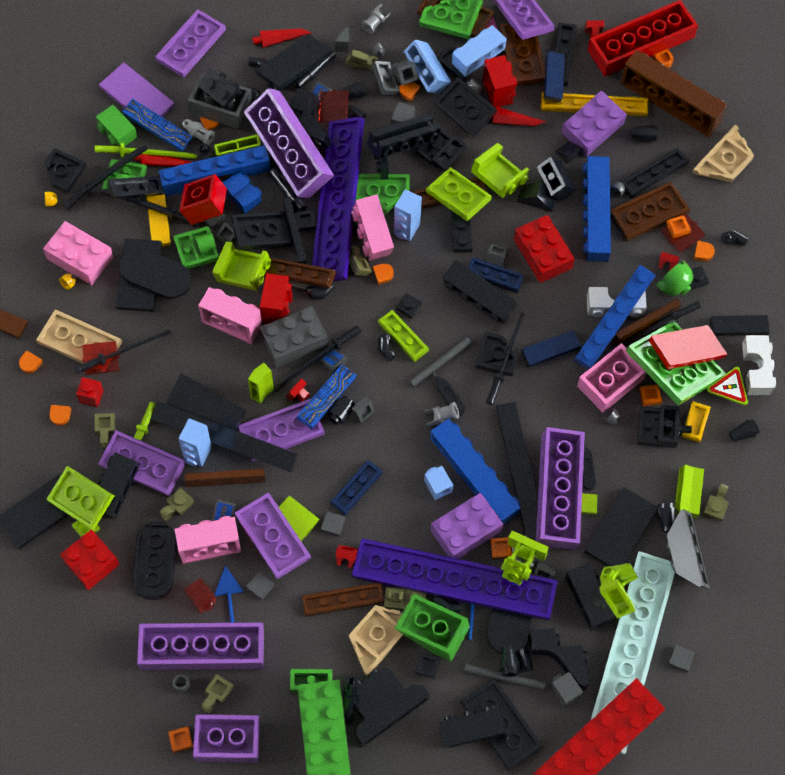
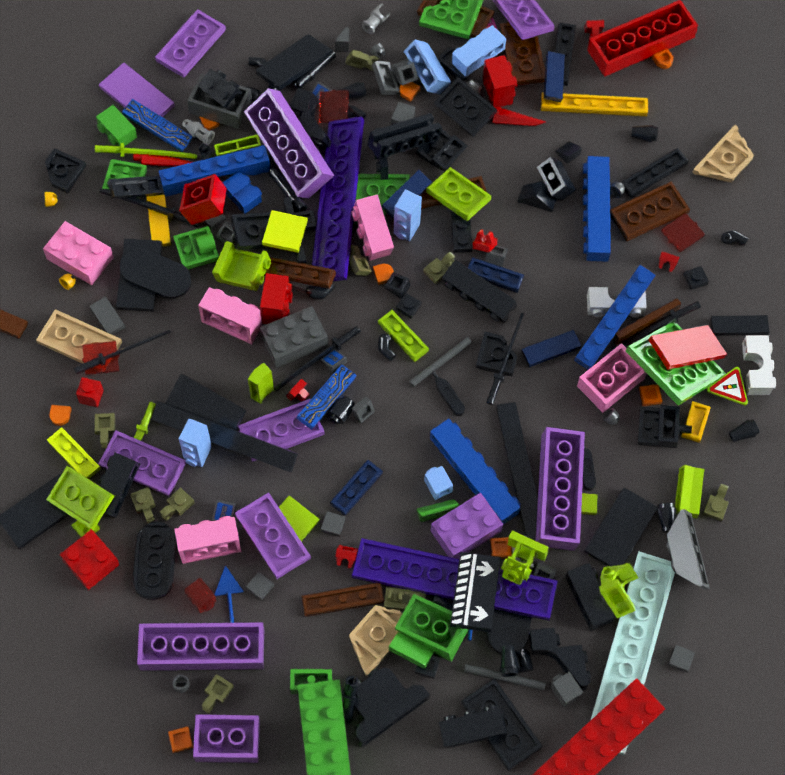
orange tile [19,350,43,374] -> none
black sword [62,146,148,210] -> none
reddish brown tile [185,468,266,487] -> none
red bar [252,28,312,48] -> none
light grey piece [424,402,459,426] -> none
lime panel [471,143,530,198] -> none
red brick [514,215,575,283] -> none
medium lavender brick [561,90,627,157] -> none
reddish brown brick [620,50,727,138] -> none
bright green cylinder [656,260,693,296] -> none
orange tile [666,215,691,239] -> none
orange tile [694,241,715,262] -> none
none -> neon yellow plate [47,427,101,479]
none -> dark grey tile [90,297,125,335]
none -> olive plate [130,487,156,523]
none -> neon yellow tile [262,210,308,253]
none -> dark blue tile [381,170,432,219]
none -> black slope [384,272,411,299]
none -> bright green slope [388,632,434,669]
none -> bright green slope [417,499,459,522]
none -> olive plate [423,252,455,284]
none -> black tile [450,552,501,632]
none -> red tile [473,229,497,253]

